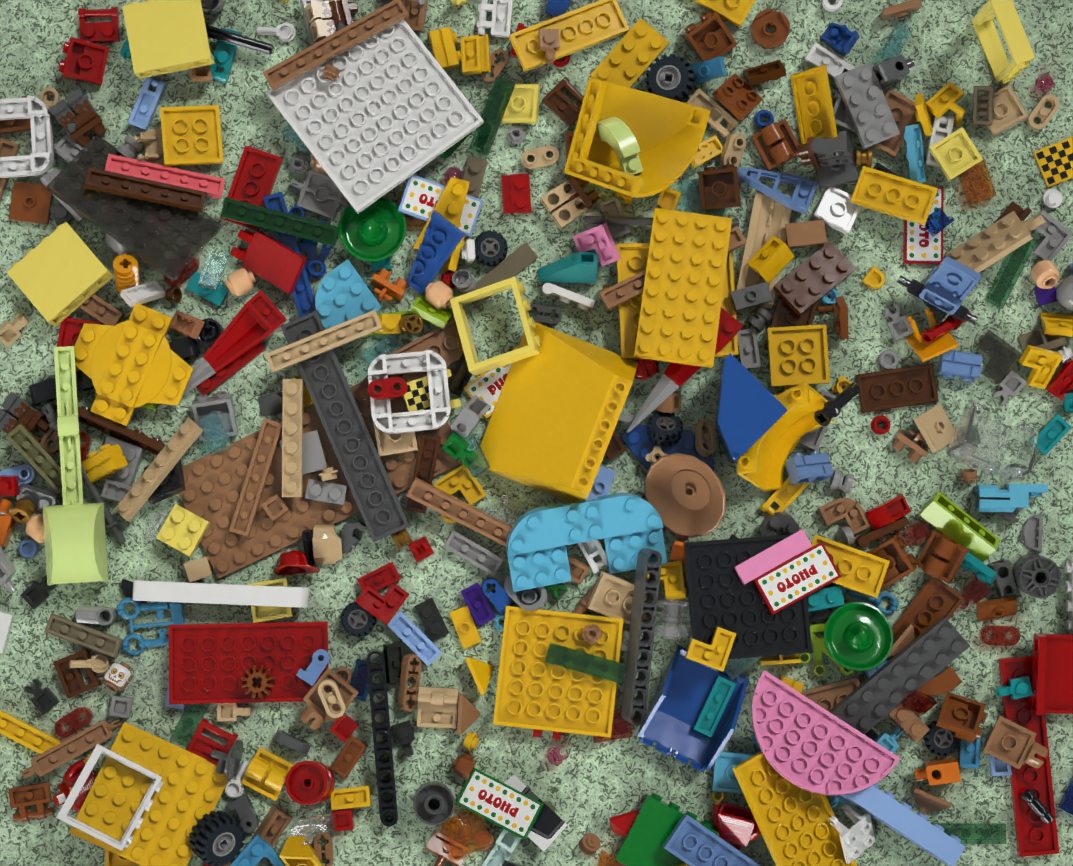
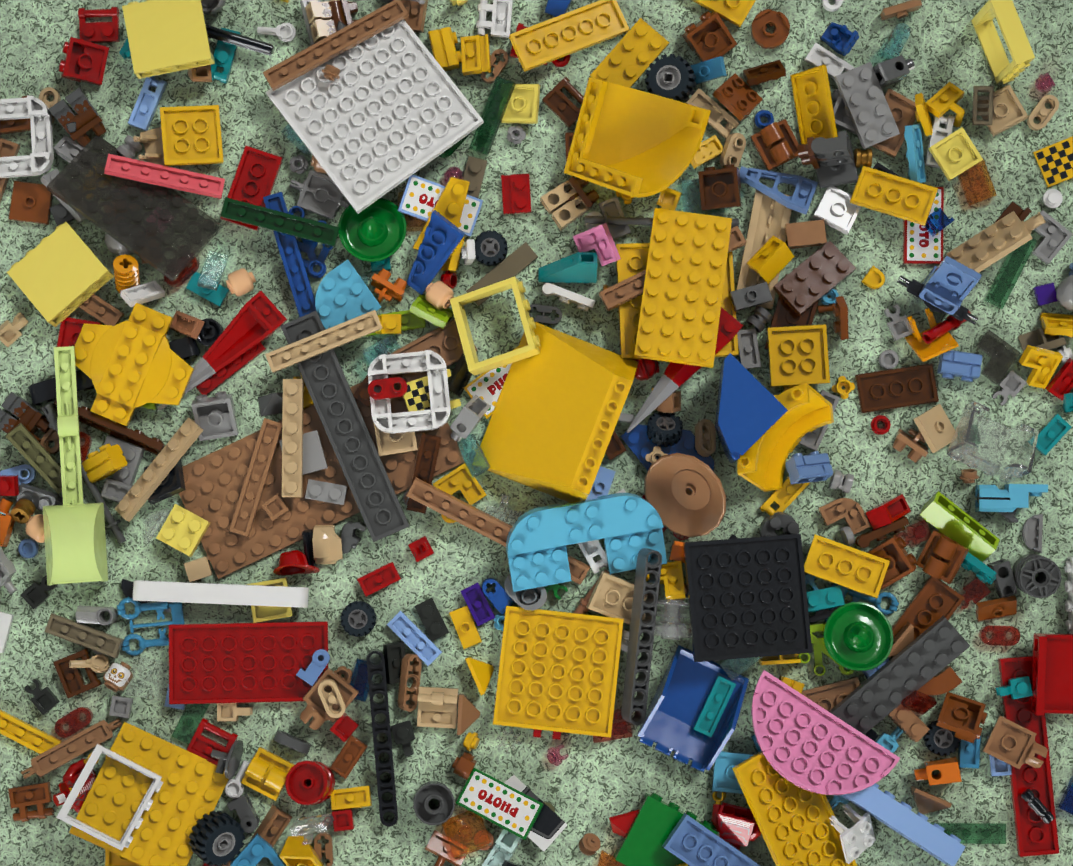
reddish brown plate [84,167,206,213] -> none
reddish brown hinge [165,287,182,303] -> none
clear light blue plate [198,411,232,454] -> none
red tile [230,229,307,294] -> none
dark orange gear [241,665,275,699] -> none
tan plate [319,467,338,482] -> none
red plate [355,583,410,625] -> none
pearl gold wheel [391,528,413,550] -> none
pearl gold wheel [399,314,423,334] -> none
green plate [442,432,478,467] -> none
light grey plate [443,530,504,576] -> none
light grey wheel [452,269,477,294] -> none
tan plate [521,145,559,170] -> none
medium nougat plate [538,29,560,64] -> none
clear green tile [545,642,627,684] -> none
medium nougat plate [582,624,602,644] -> none
yellowish green arch [596,117,643,175] -> none
yellow plate [685,627,736,672] -> none
bright pink tile [734,529,812,585] -> none
tile [753,542,841,615] -> none
black pin [814,383,860,426] -> none
light nougat head [1031,260,1060,289] -> none

